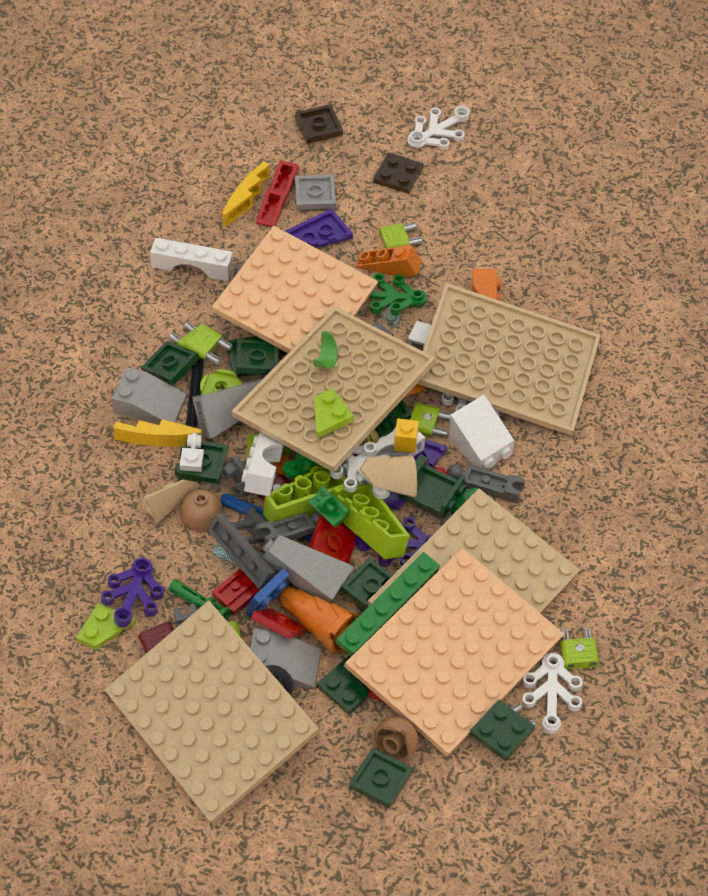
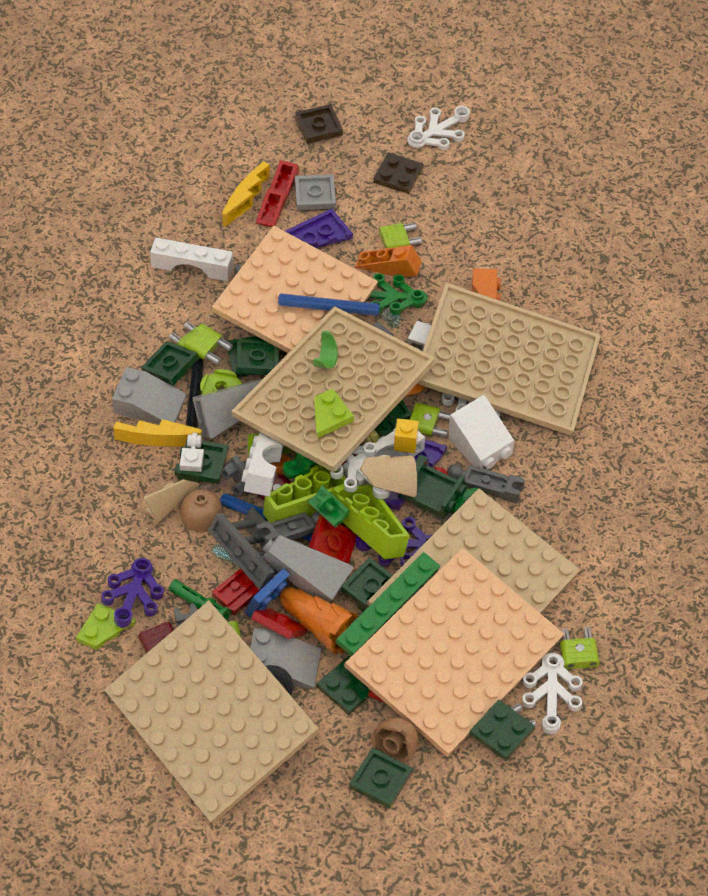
none -> blue axle [278,293,379,316]

